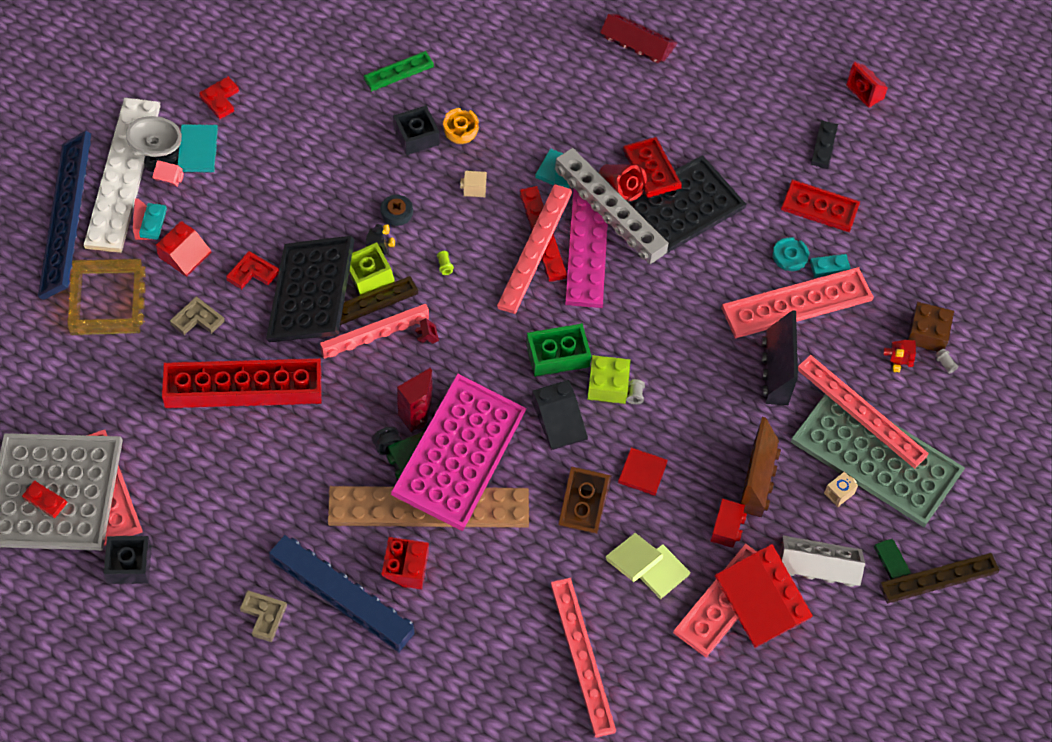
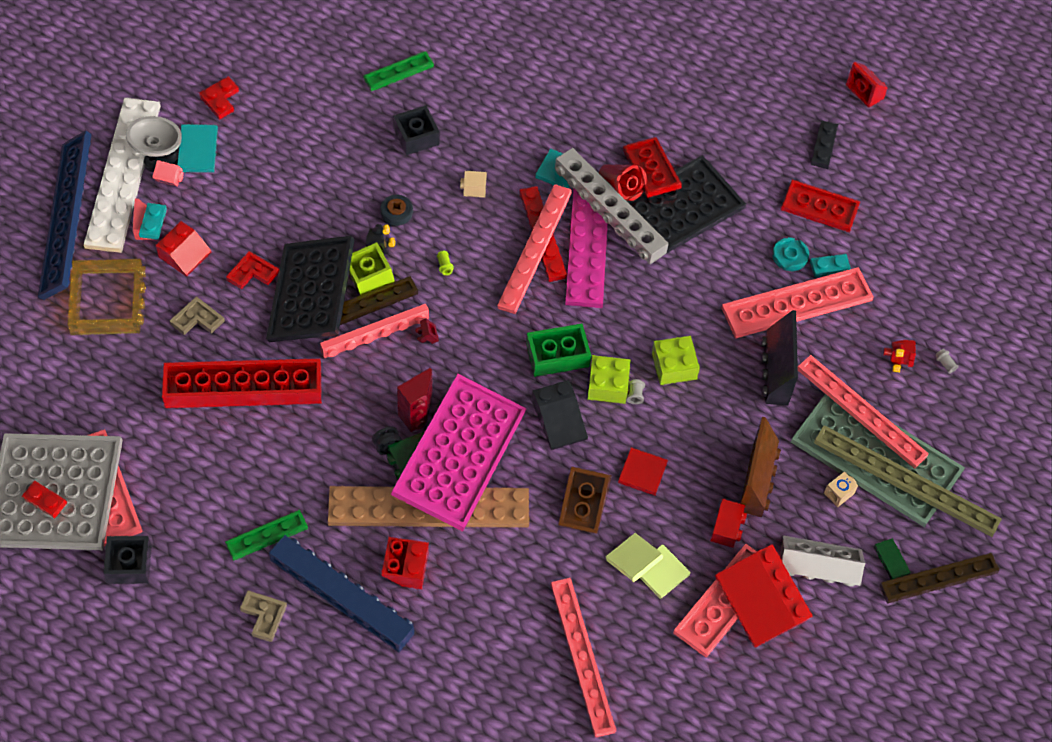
light orange cylinder [443,108,479,144] -> none
dark red slope [600,14,677,63] -> none
reddish brown brick [907,302,954,352] -> none
none -> green tile [225,510,308,561]
none -> lime brick [652,336,700,385]
none -> olive plate [814,425,1002,537]

